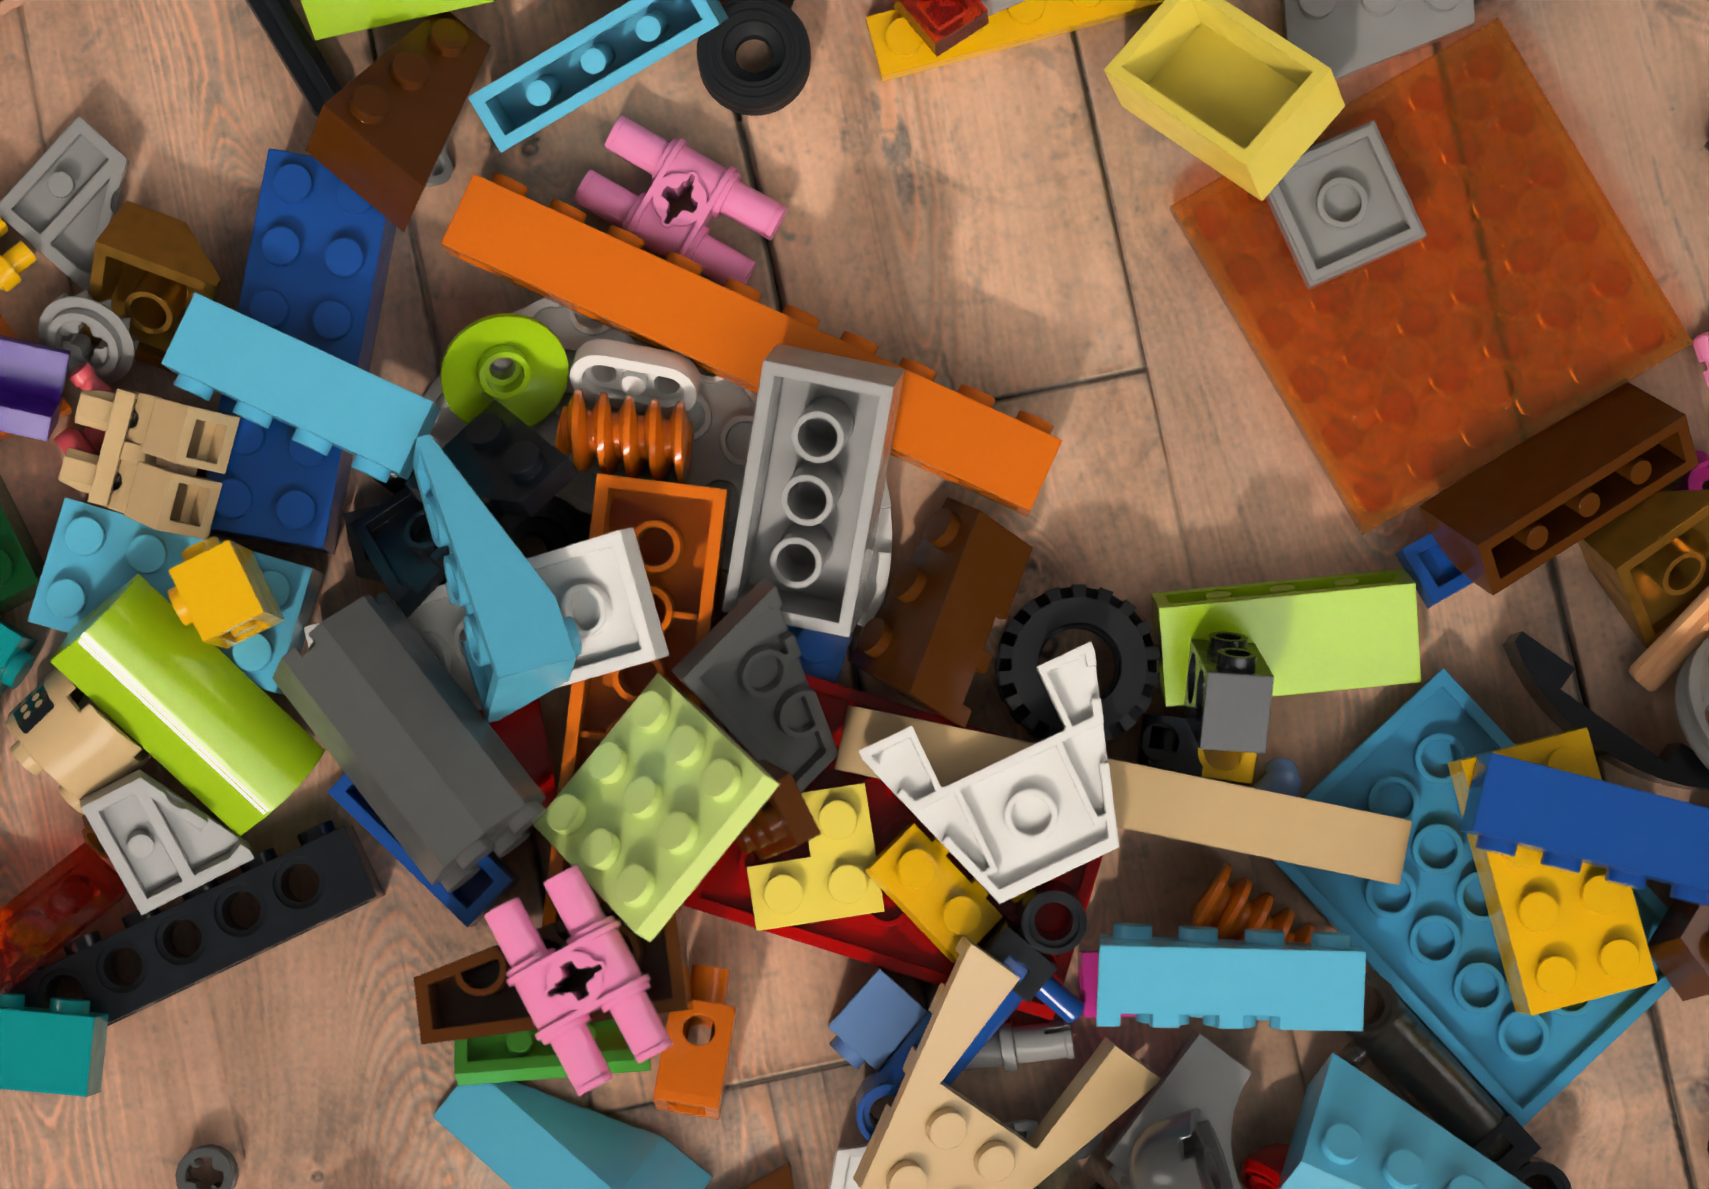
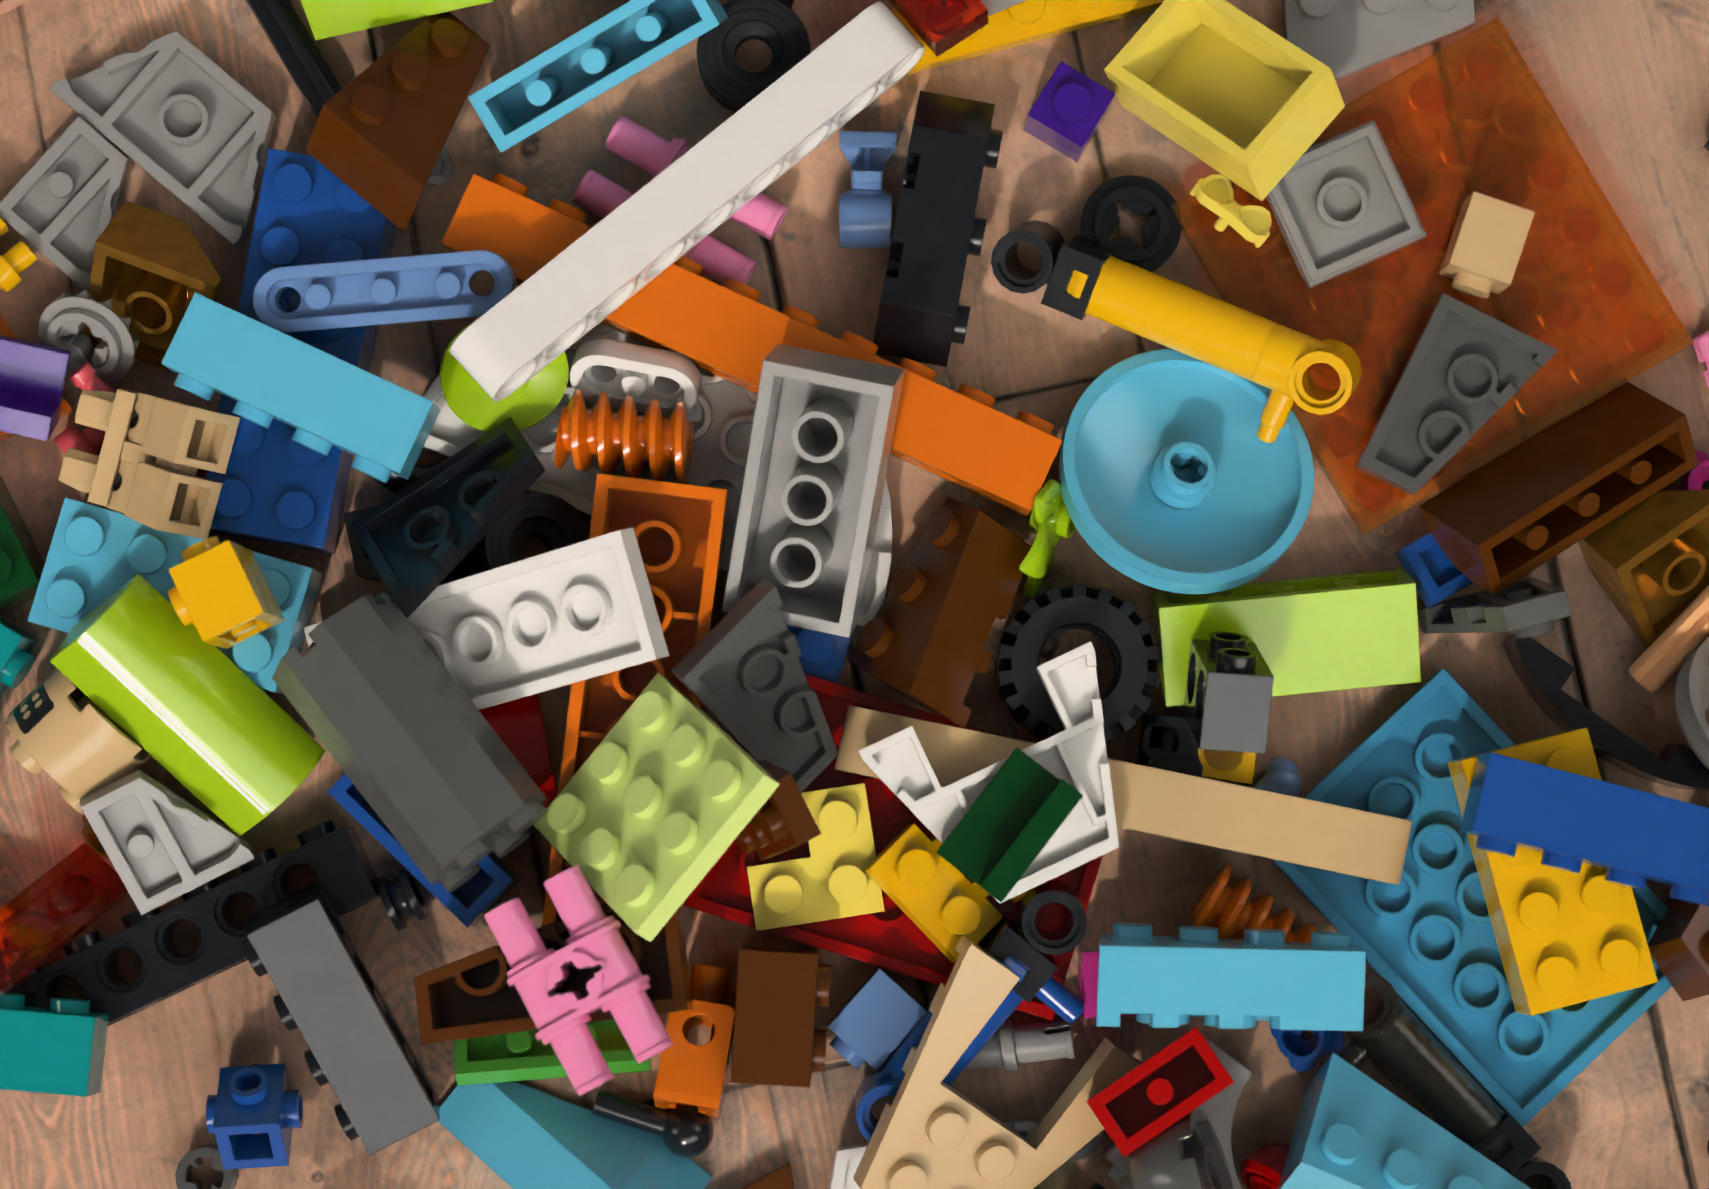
black wing [404,400,579,517] -> none
medium azure wedge [412,434,581,723] -> none
none -> light grey wing [49,31,276,249]
none -> blue brick [206,1063,304,1170]
none -> brick [242,881,440,1155]
none -> medium blue plate [253,250,516,332]
none -> black bush [375,866,429,931]
none -> white beam [450,1,925,402]
none -> black bar [592,1089,714,1157]
none -> reddish brown brick [731,945,831,1087]
none -> medium blue leg [839,131,897,249]
none -> black brick [873,90,1003,367]
none -> dark green panel [936,747,1083,902]
none -> yellow piece [991,220,1362,443]
none -> lime plate [1019,479,1076,598]
none -> dark purple brick [1024,61,1115,162]
none -> medium azure dish [1058,349,1314,594]
none -> black gear [1080,175,1182,272]
none -> red brick [1086,1026,1234,1157]
none -> light yellow piece [1190,174,1272,248]
none -> blue plate [1270,1028,1345,1072]
none -> dark grey wing [1354,293,1559,495]
none -> dark grey wing [1417,578,1571,638]
none -> tan brick [1438,191,1535,298]

